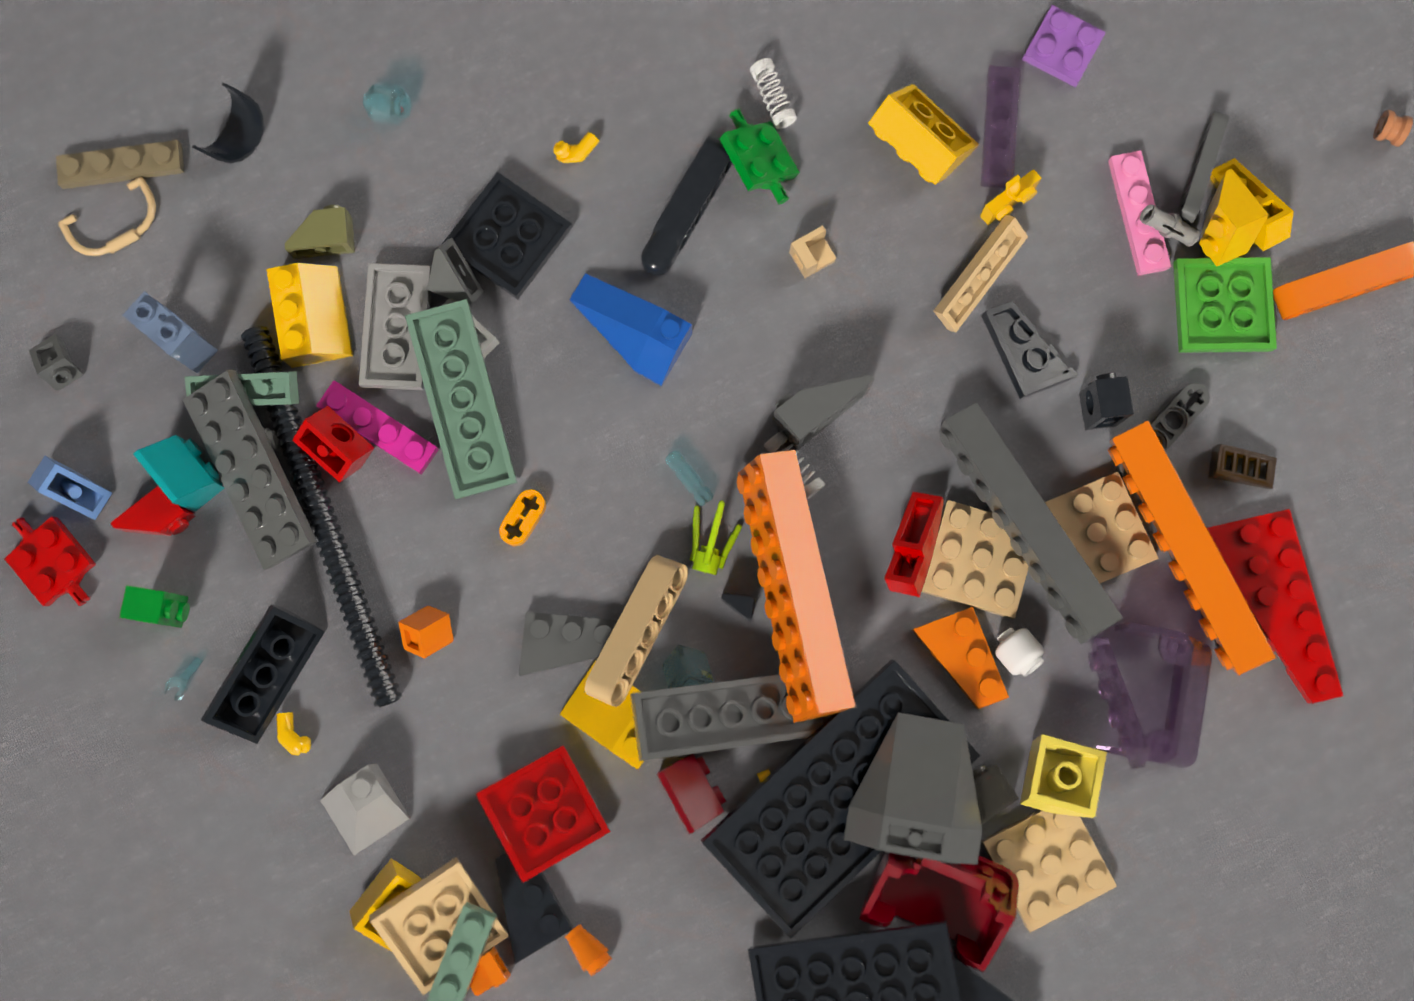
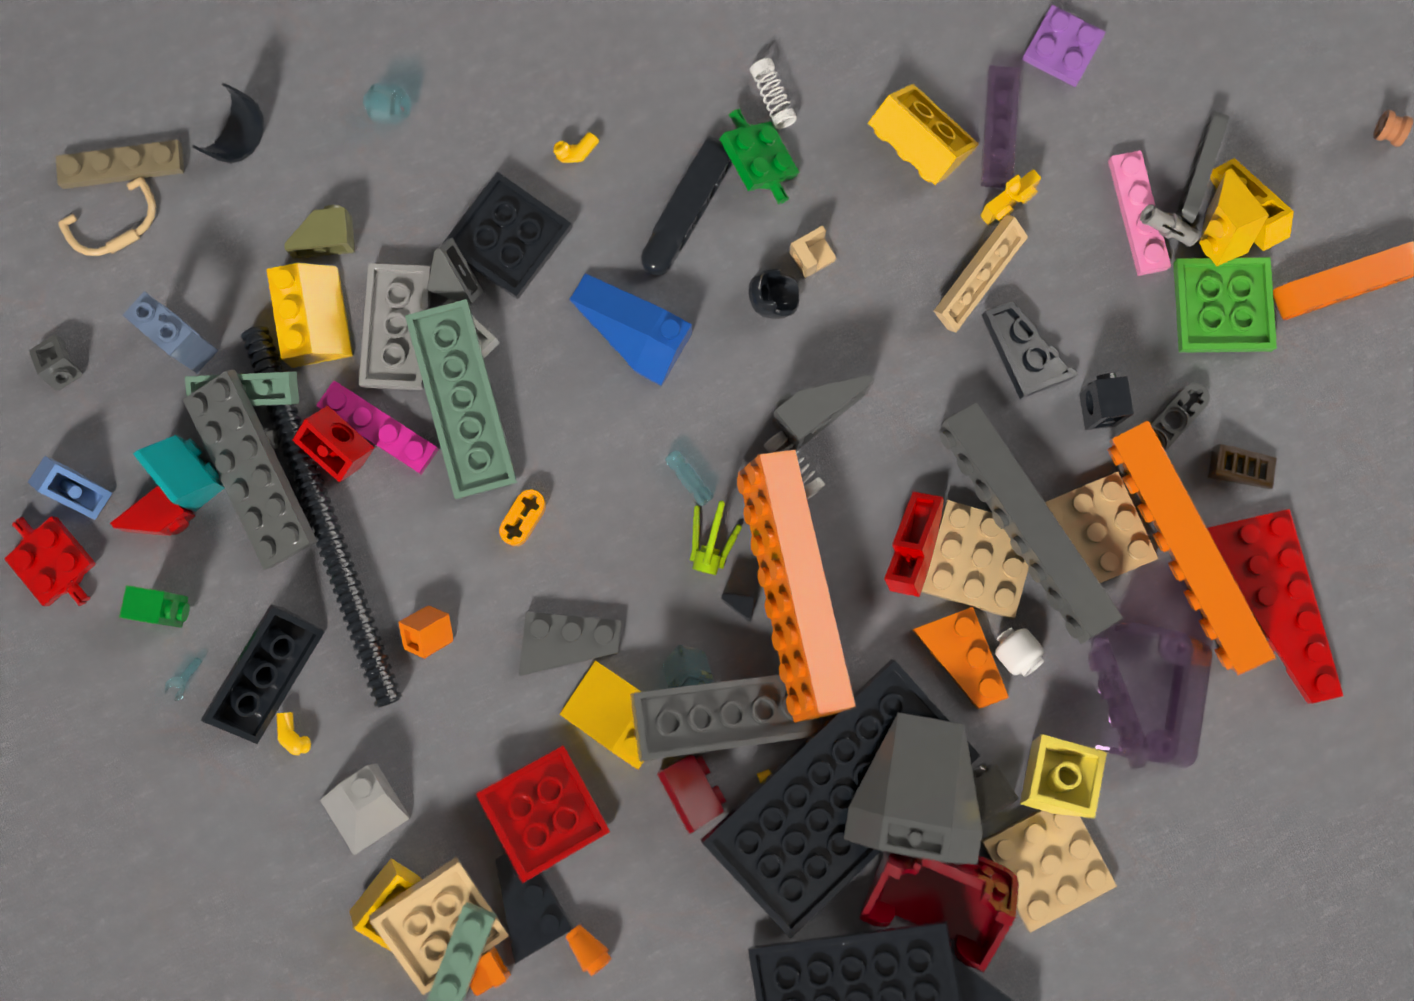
tan beam [585,555,688,707] -> none
none -> black hair [748,268,800,319]

